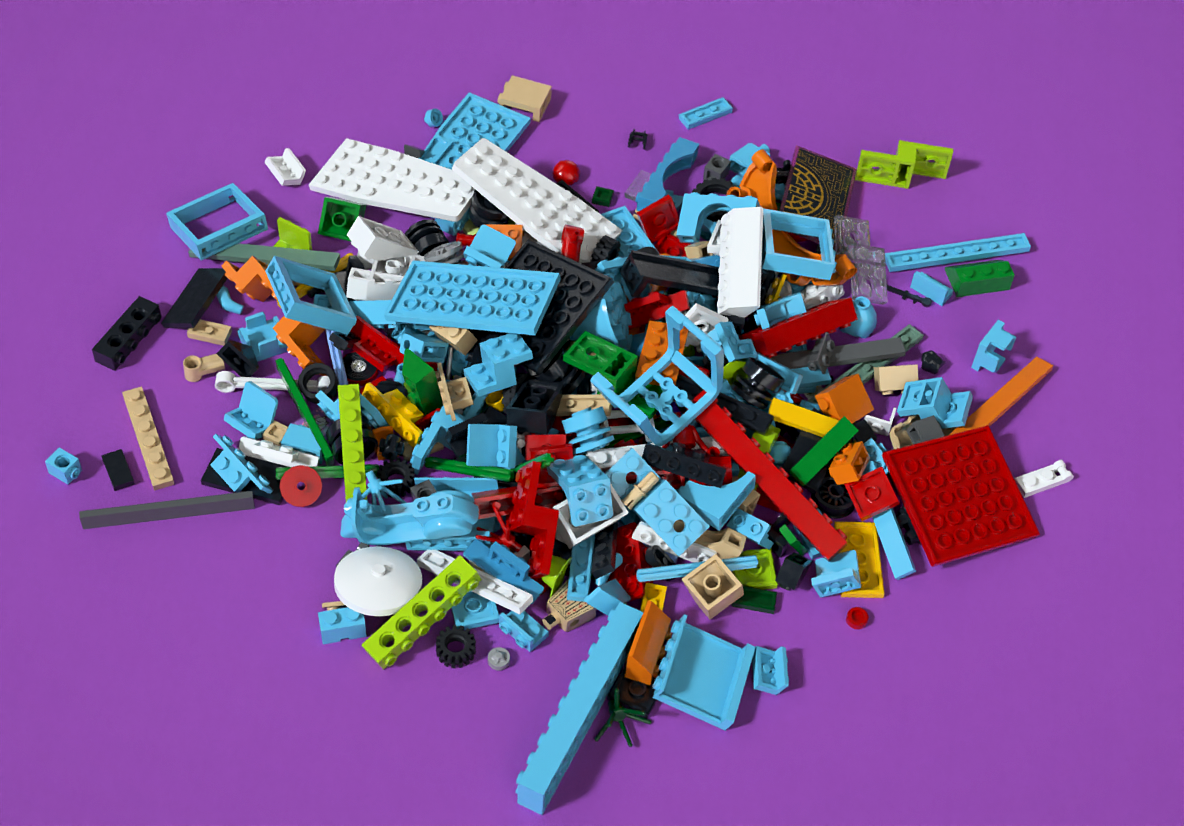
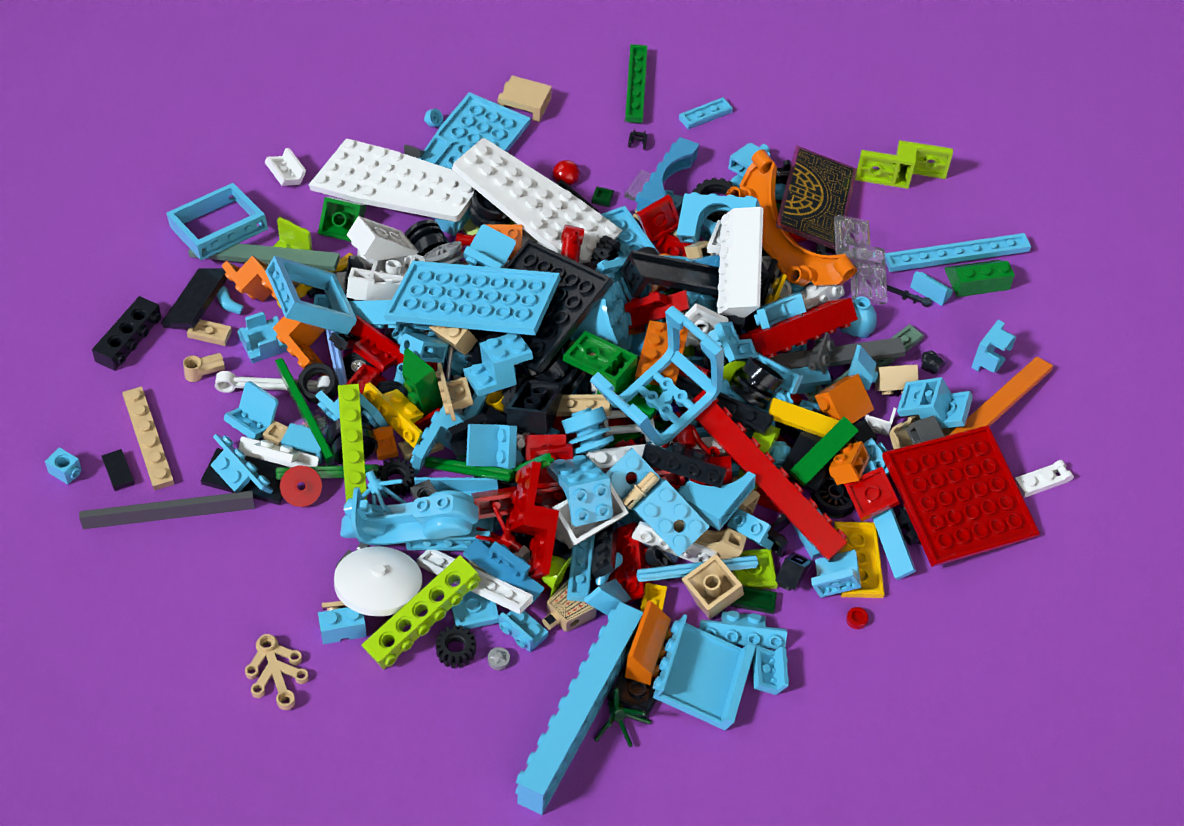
black slope [216,340,259,377] -> none
black gear [379,434,405,460] -> none
dark grey brick [703,154,731,180] -> none
medium azure window [762,208,837,280] -> none
green tile [779,524,808,556] -> none
none -> tan plant [245,634,309,710]
none -> red plate [345,364,381,395]
none -> green plate [625,44,647,123]
none -> medium azure bracket [699,611,787,650]
none -> medium azure slope [848,345,878,390]

